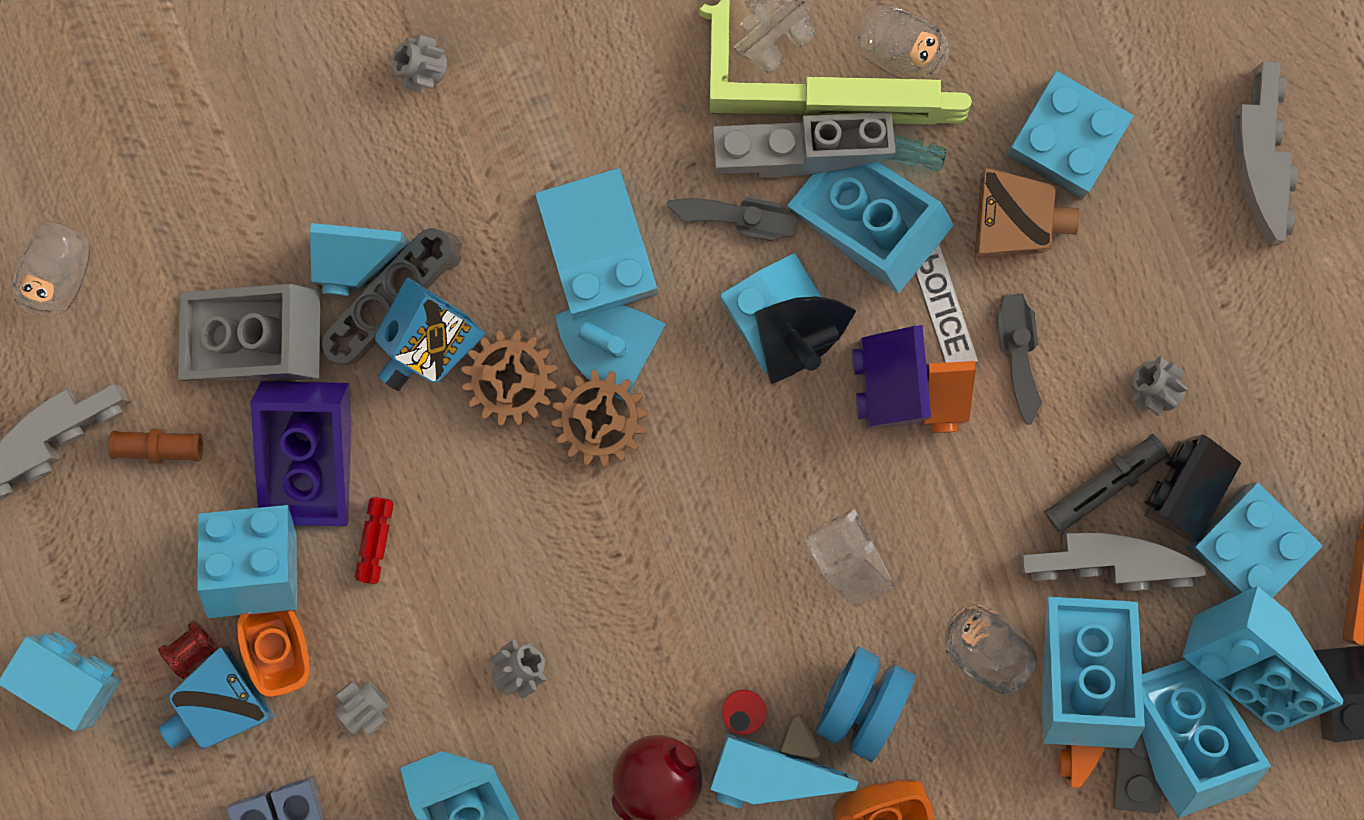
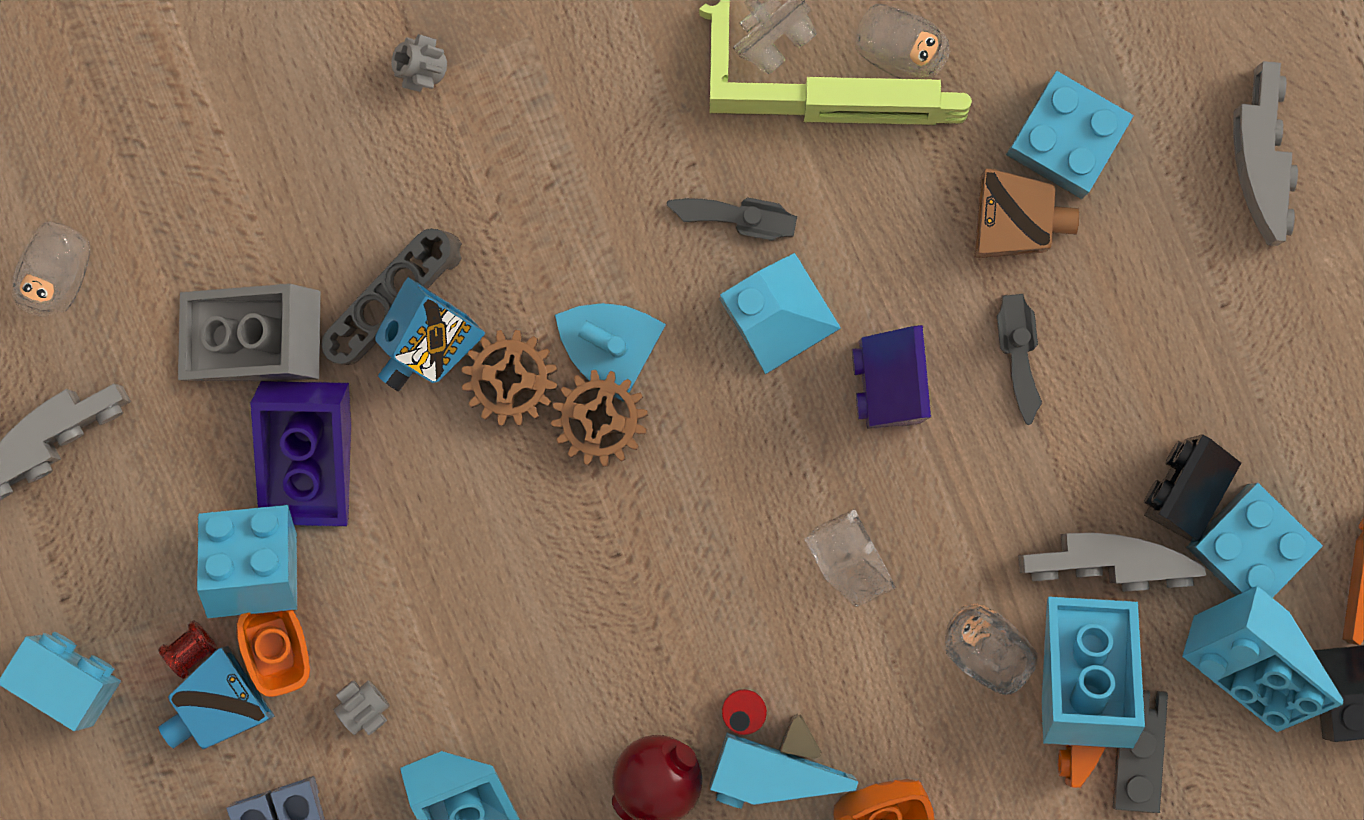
dark orange pin [109,428,204,464] -> none
medium azure slope [310,223,410,297] -> none
red axle [354,496,394,584] -> none
light grey gear [490,639,547,699] -> none
medium azure slope [535,168,658,320] -> none
light grey slope [712,112,896,179] -> none
black shield [755,296,856,384] -> none
medium azure slope [787,162,954,293] -> none
dark azure wheel [814,646,916,762] -> none
clear light blue axle [888,134,946,171] -> none
clear sticker [916,244,978,363] -> none
orange slope [921,361,976,433] -> none
dark grey pin [1044,433,1169,534] -> none
light grey gear [1130,357,1188,416] -> none
medium azure slope [1142,660,1271,818] -> none

